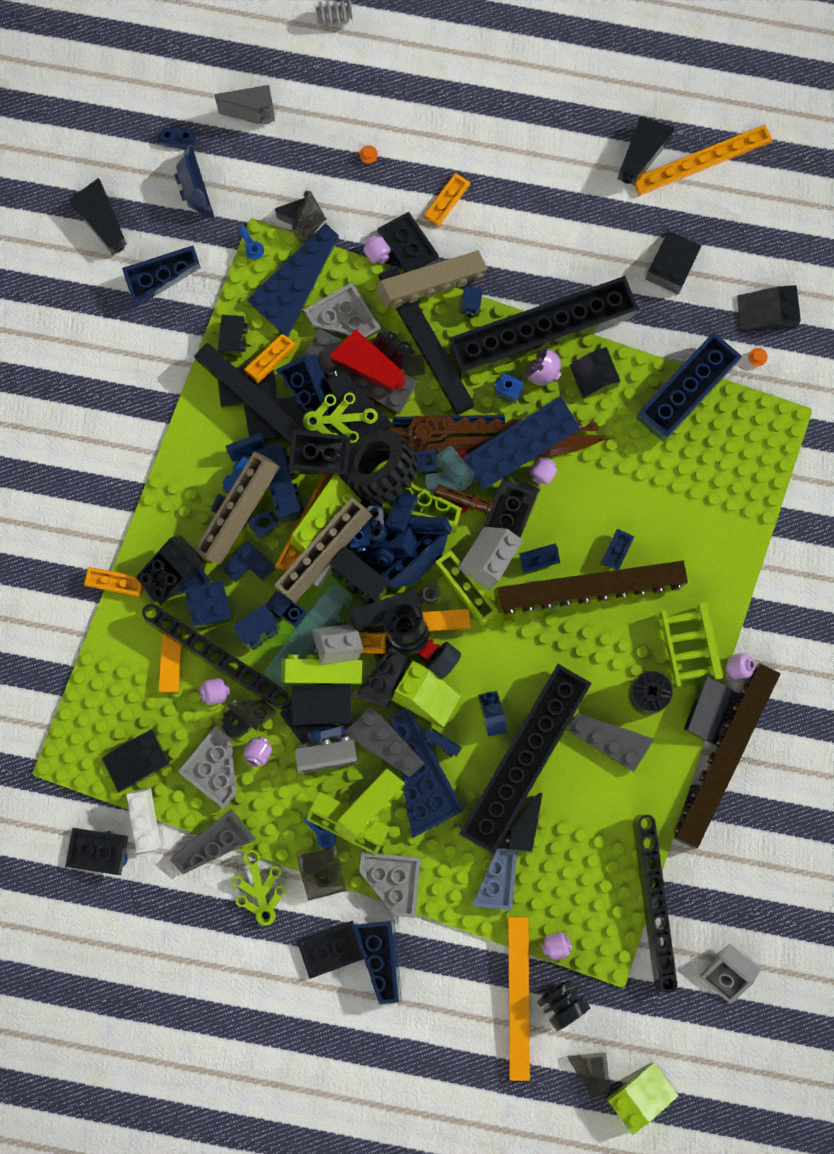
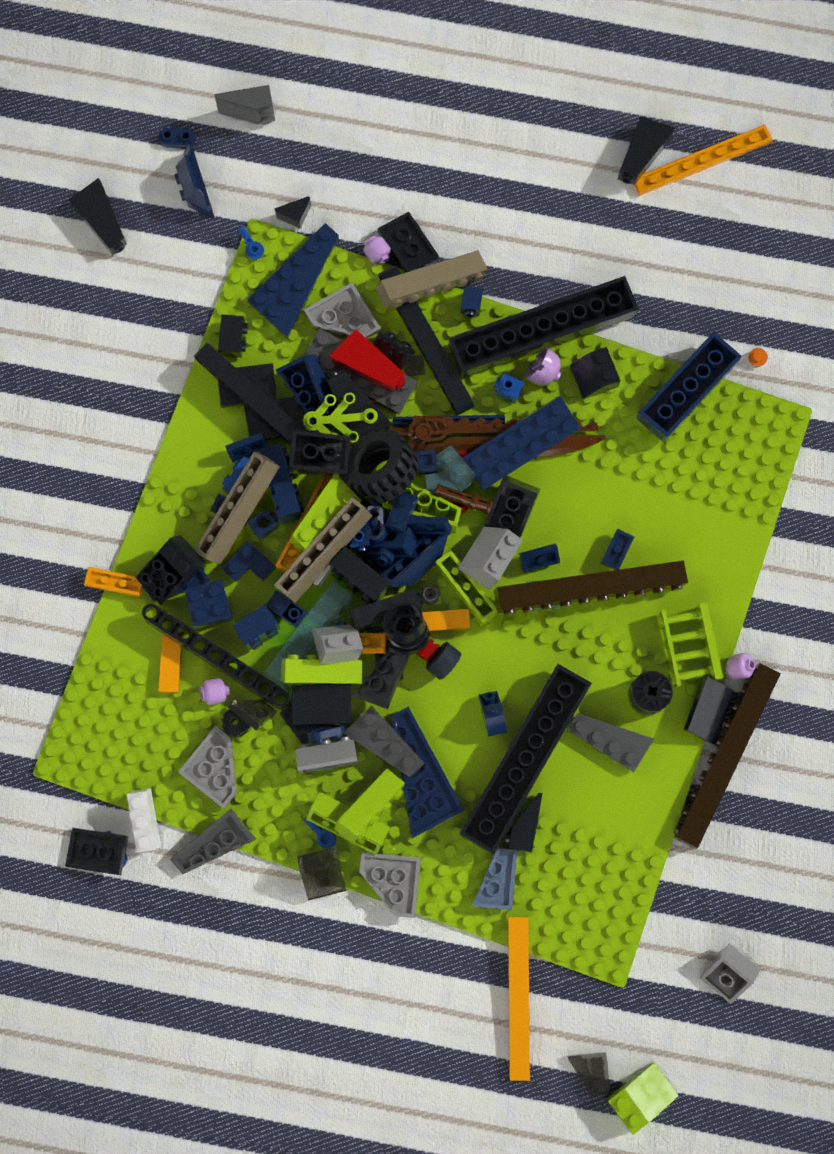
black slope [102,729,172,793] -> none
dark blue wedge [122,245,201,308] -> none
lime plant [231,849,287,926] -> none
lavender head [243,736,272,767] -> none
light orange tile [244,333,296,384] -> none
clear smoke wing [292,191,326,243] -> none
black tile [297,920,364,979] -> none
light grey piece [315,0,353,26] -> none
dark blue wedge [352,921,402,1005] -> none
orange plate [359,145,378,164] -> none
lime slope [392,661,461,728] -> none
light orange tile [424,173,470,228] -> none
dark blue plate [424,726,463,757] -> none
lavender head [529,457,557,486] -> none
black wheel [537,979,590,1032] -> none
lavender head [541,932,572,961] -> none
black beam [633,814,677,993] -> none
black slope [645,231,702,294] -> none
black slope [737,285,801,332] -> none

